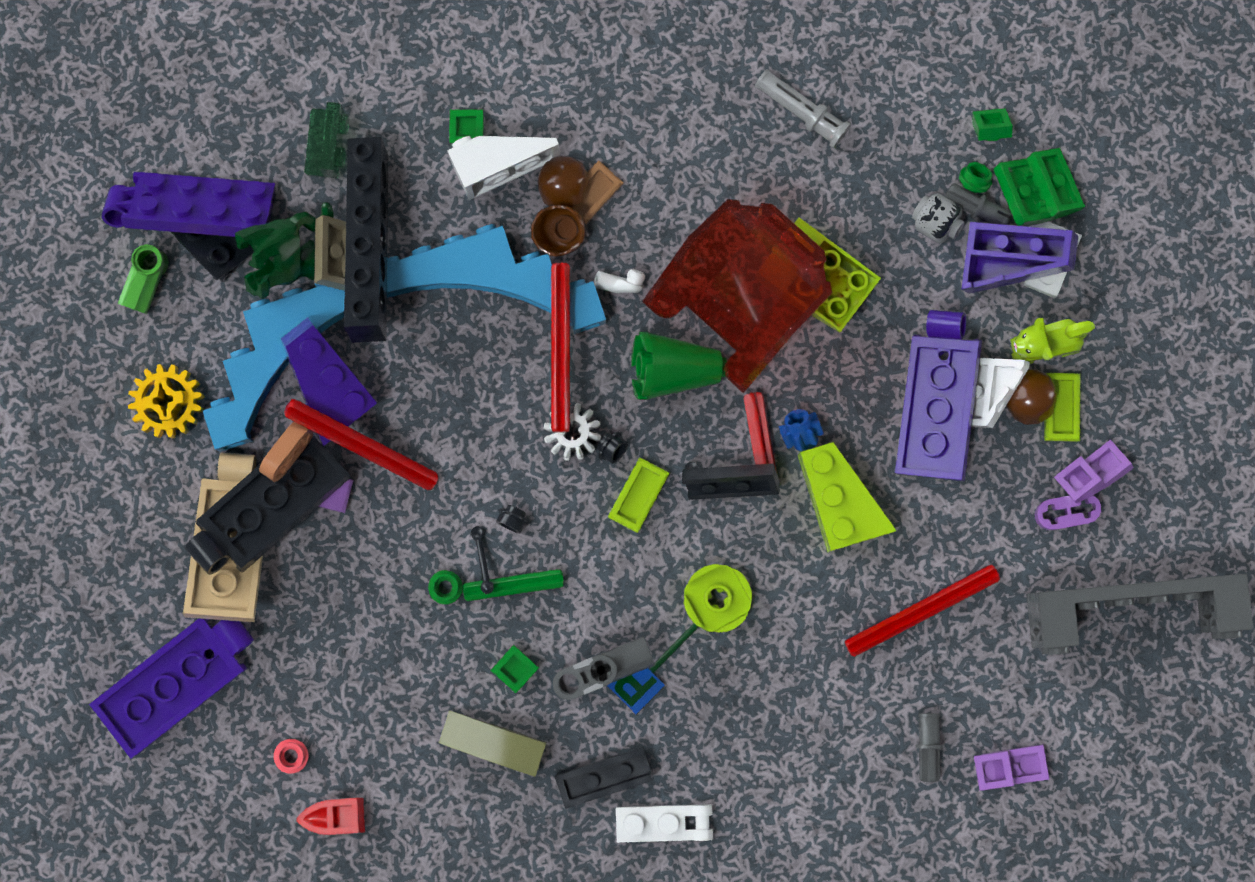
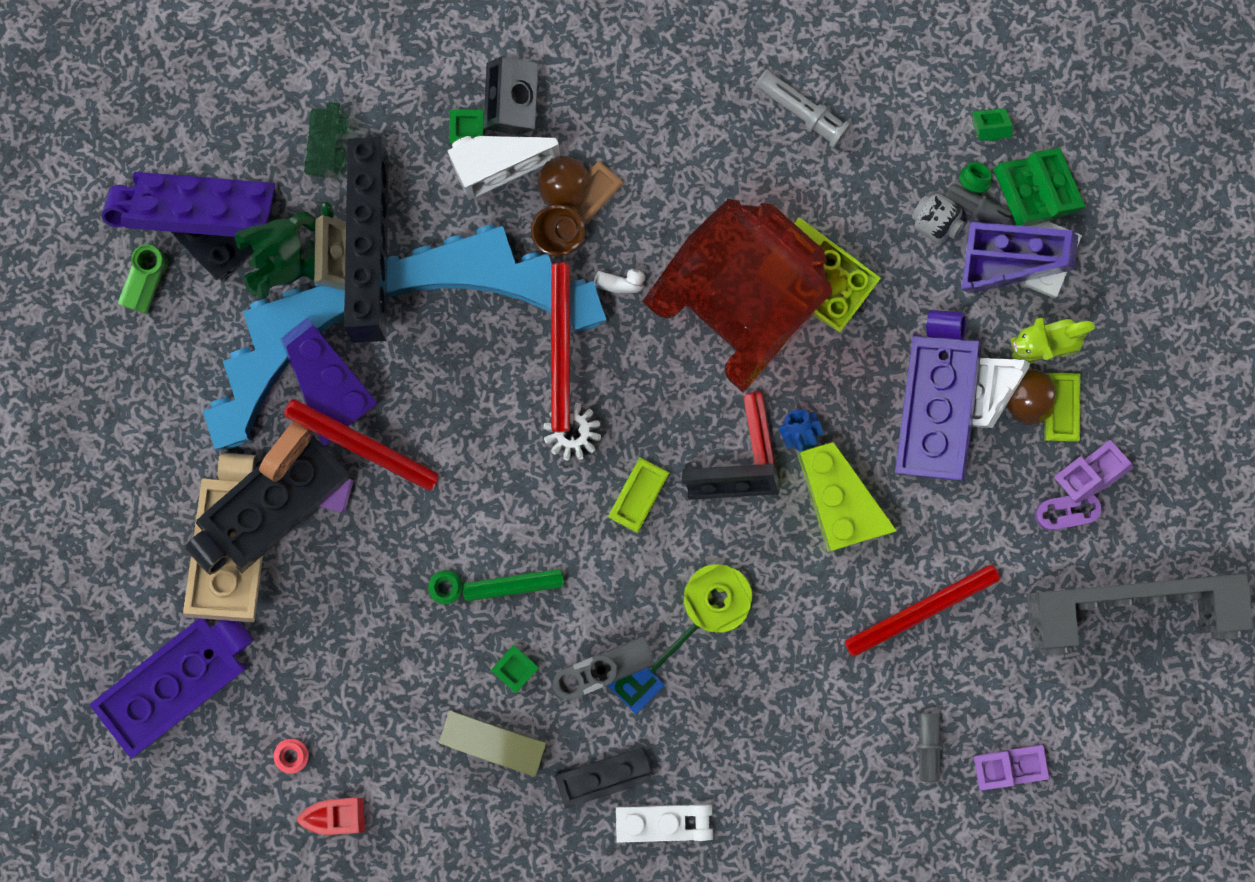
yellow gear [128,364,204,439] -> none
black hinge [471,526,494,594] -> none
black plate [496,505,529,534] -> none
black plate [597,431,628,464] -> none
green cone [631,332,727,400] -> none
none -> black brick [483,56,540,135]

